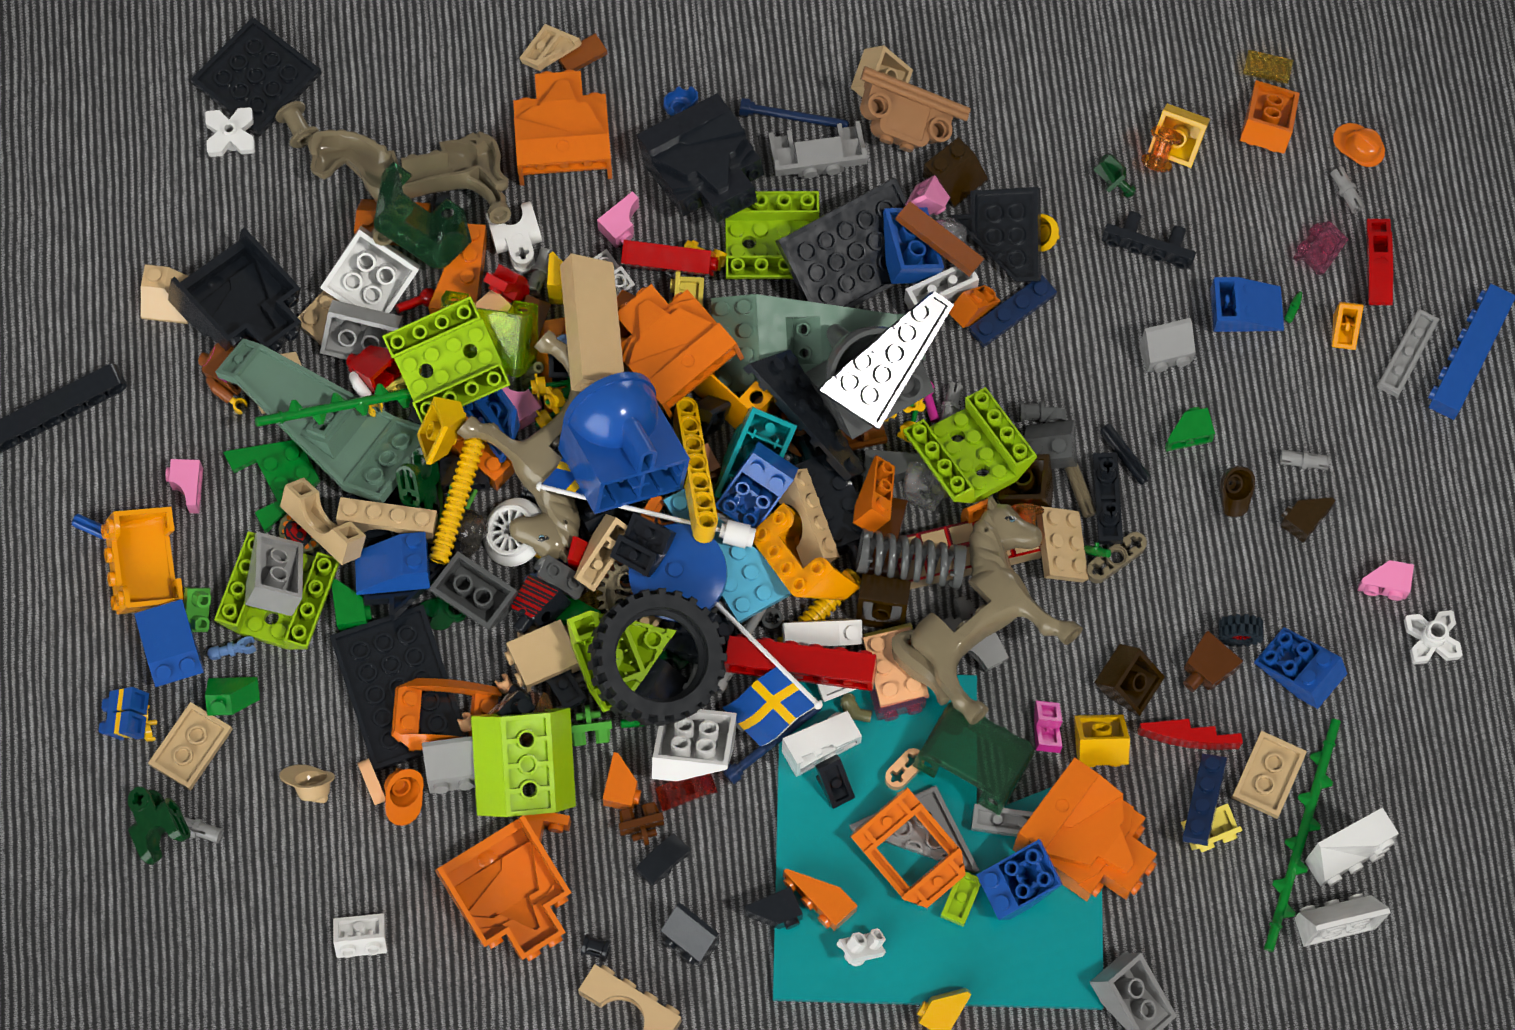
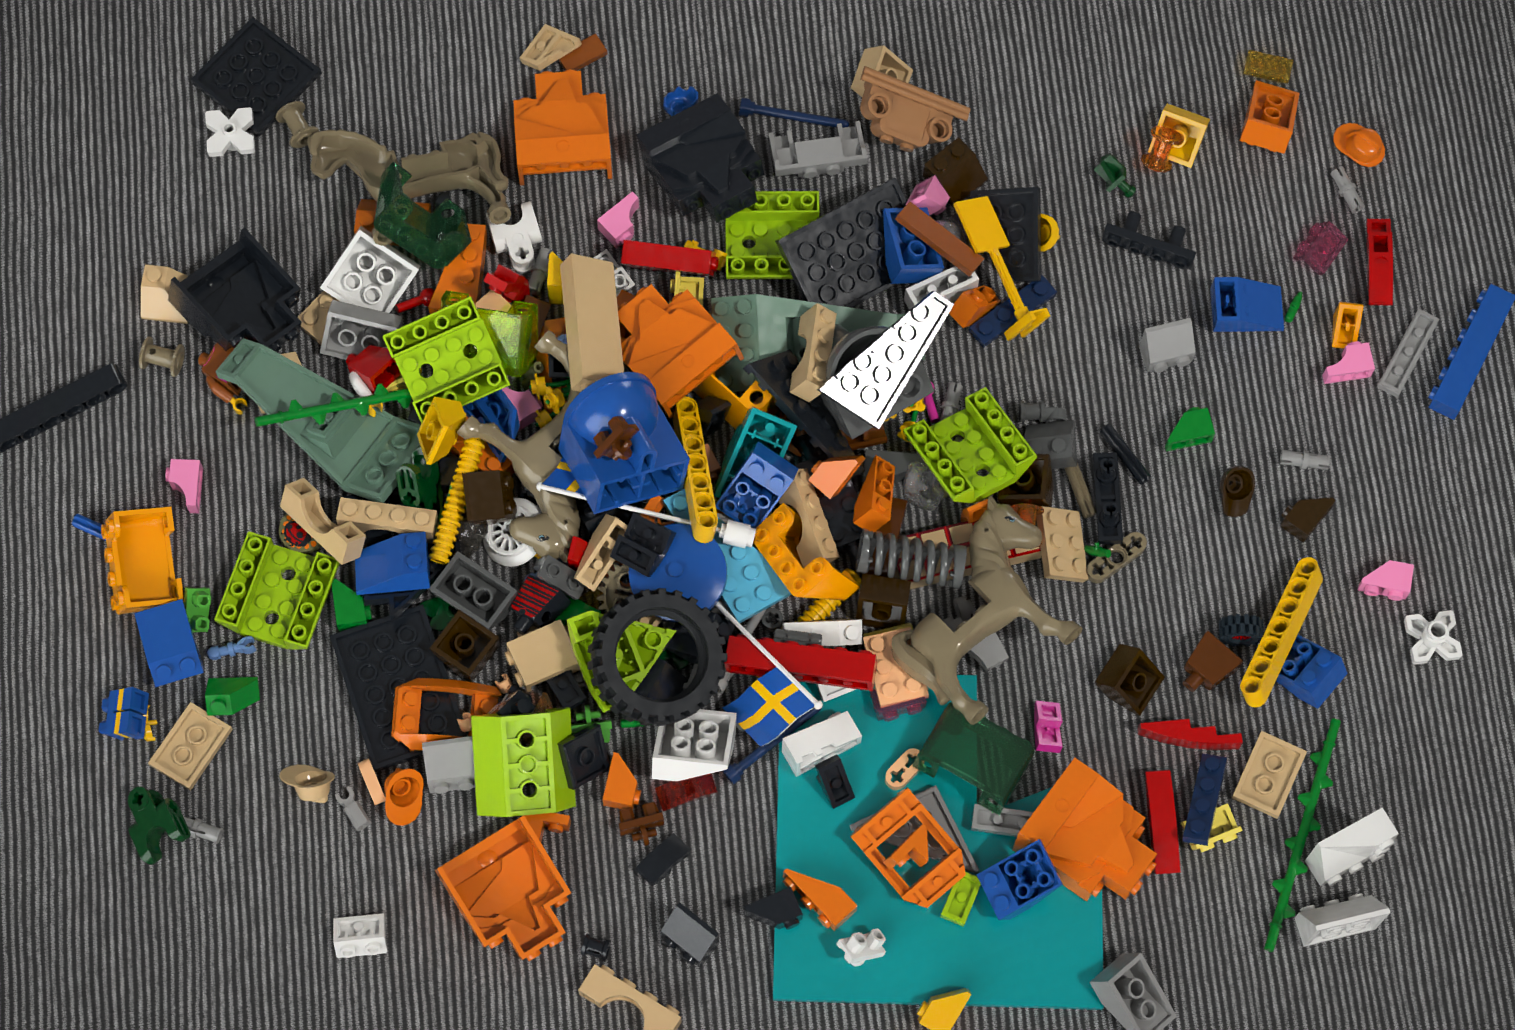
green wing [223,440,320,533] -> none
light grey slope [245,532,303,616] -> none
olive arm [840,693,872,723] -> none
yellow slope [1074,715,1130,767] -> none
none -> dark tan hose [139,337,185,377]
none -> light grey bar [335,786,371,831]
none -> dark brown slope [430,610,500,682]
none -> dark brown slope [462,470,517,525]
none -> black plate [557,723,610,790]
none -> reddish brown hips [593,416,639,461]
none -> dark grey axle [774,629,822,646]
none -> tan arch [790,303,837,402]
none -> orange slope [808,455,866,499]
none -> orange slope [883,823,928,869]
none -> yellow piece [953,196,1050,341]
none -> red slope [1145,769,1181,874]
none -> yellow beam [1240,557,1323,707]
none -> bright pink arch [1322,341,1375,384]

